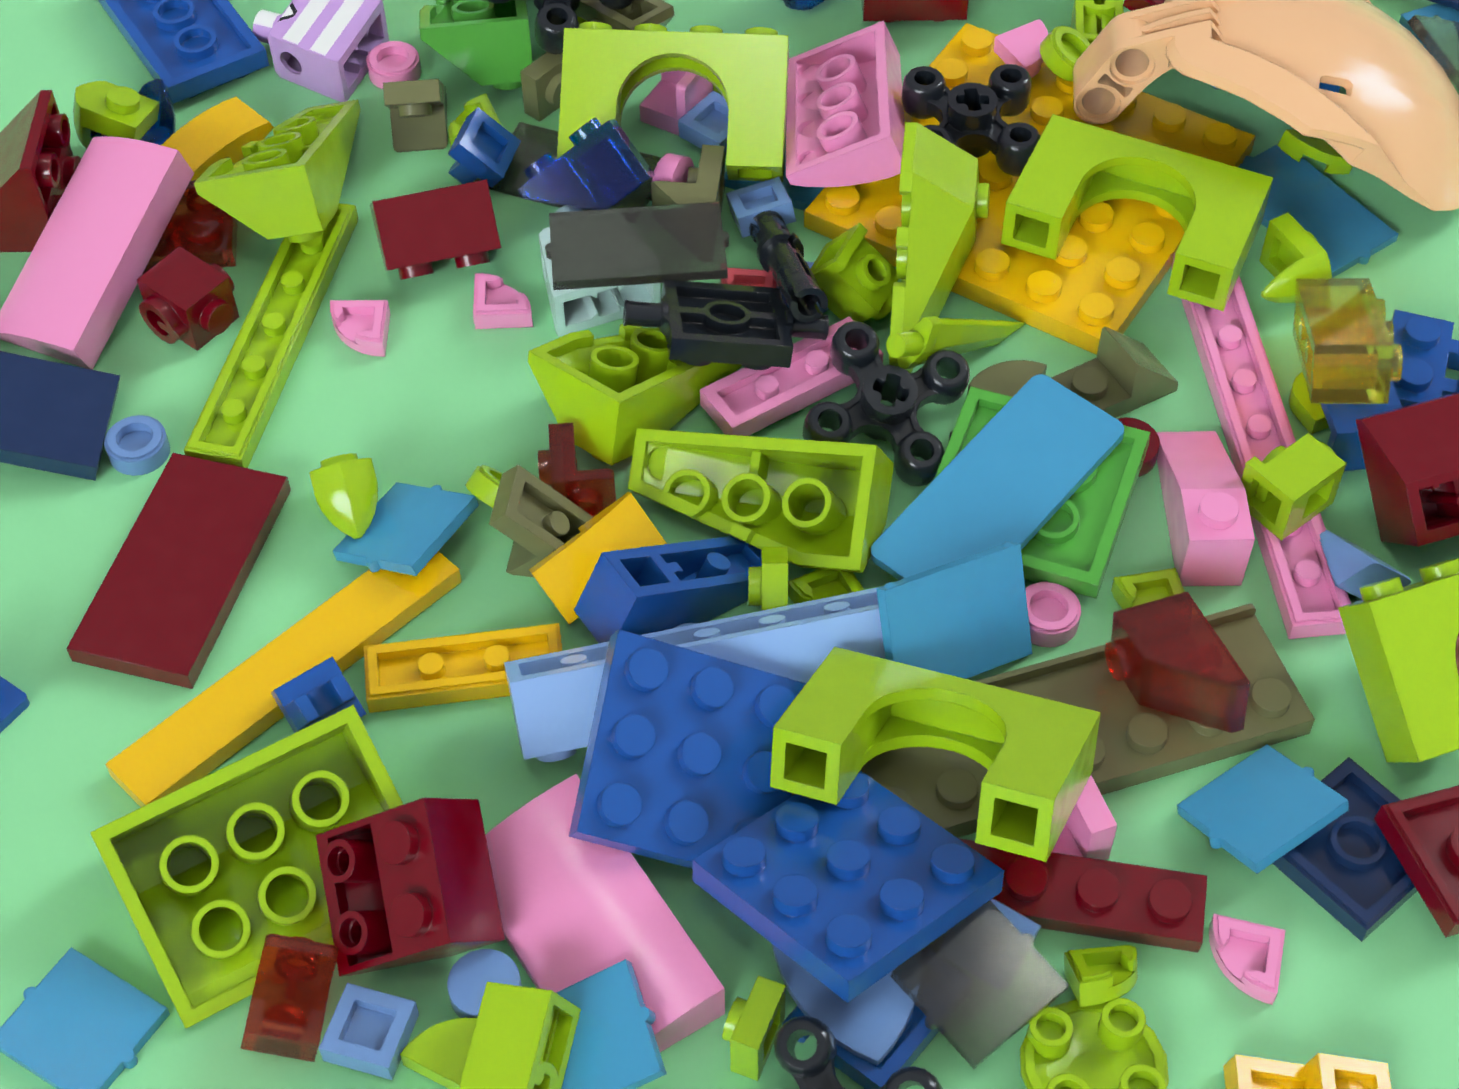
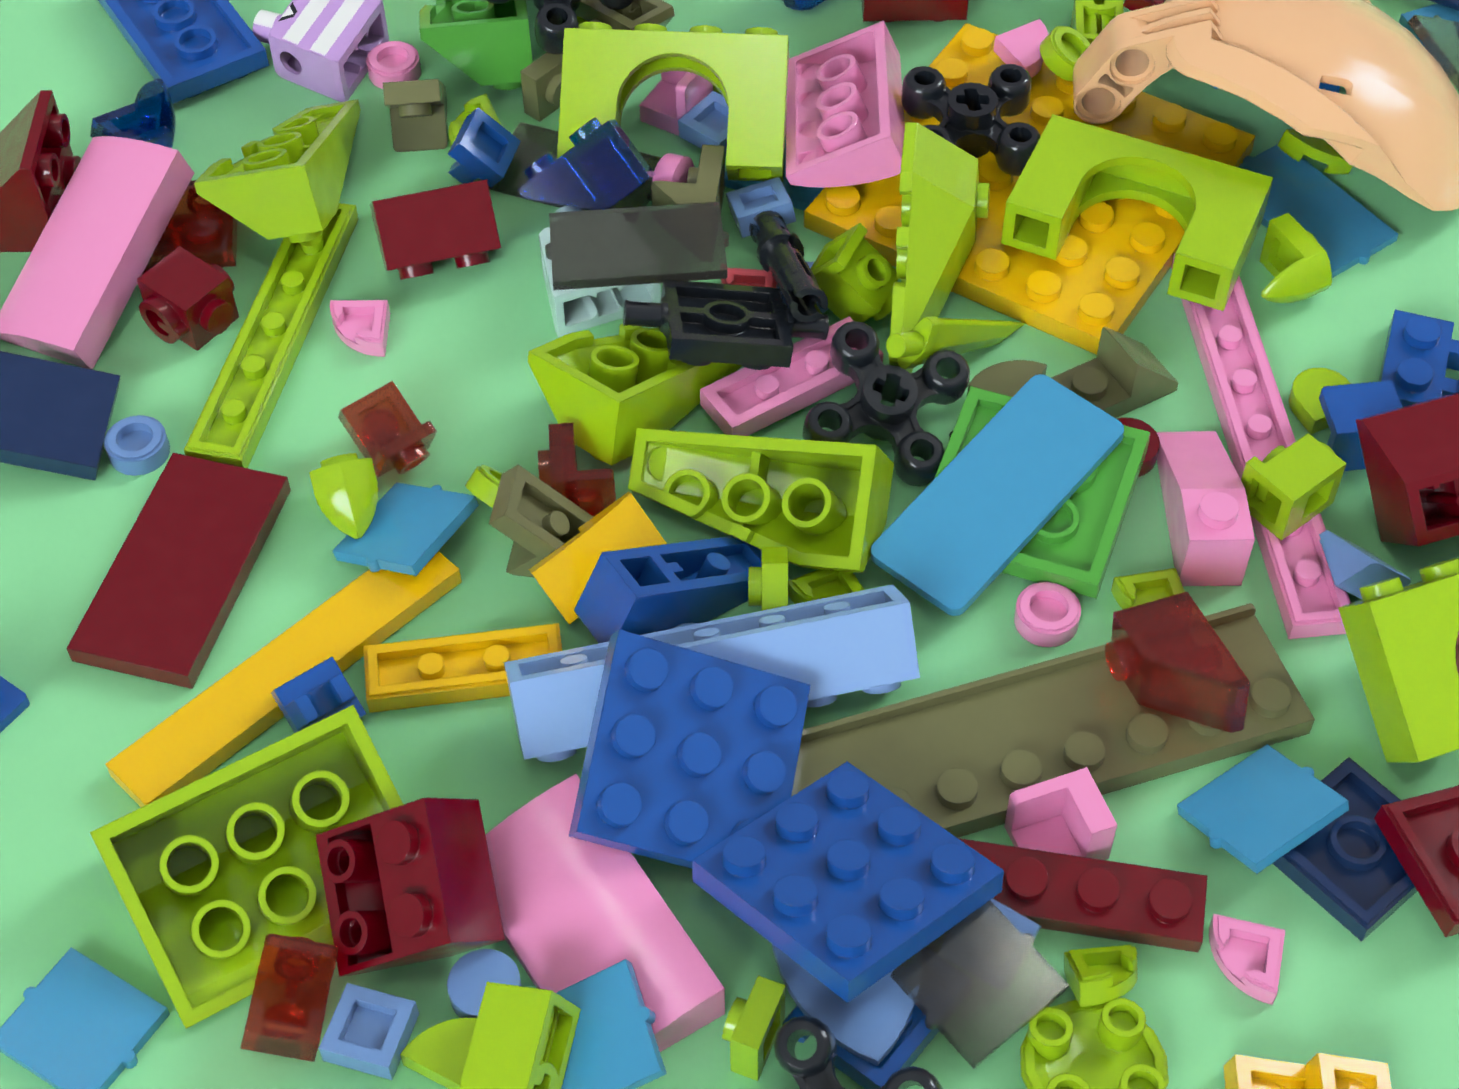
lime plate [73,81,160,149] -> none
yellow slope [161,96,274,197] -> none
bright pink tile [473,273,533,329] -> none
lime arch [770,647,1101,862] -> none
dark azure piece [876,541,1033,679] -> none
clear yellow brick [1293,278,1403,404] -> none
none -> clear red bracket [338,381,437,477]

